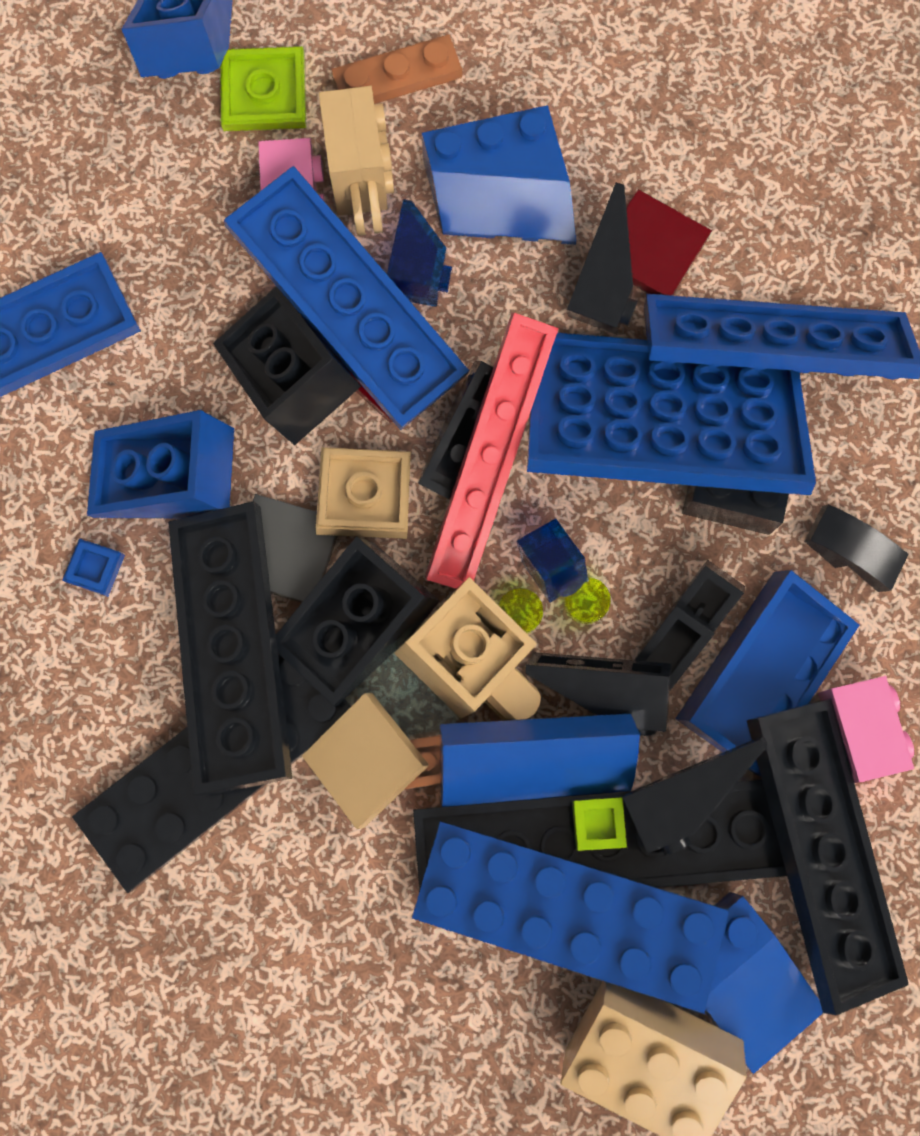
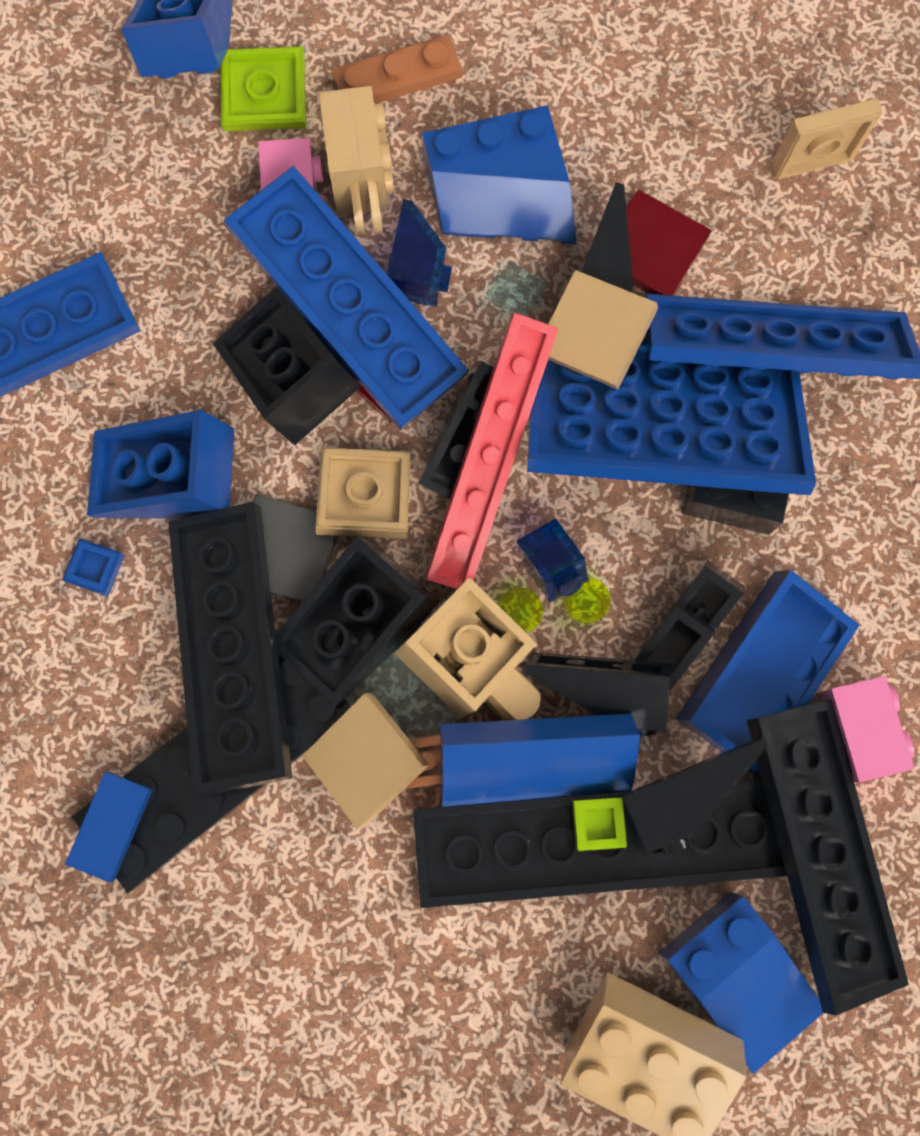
blue plate [412,822,730,1014] -> none
black slope [804,504,909,592] -> none
none -> blue tile [65,771,153,882]
none -> clear light blue tile [486,261,546,317]
none -> tan tile [548,270,658,389]
none -> tan tile [770,98,883,180]

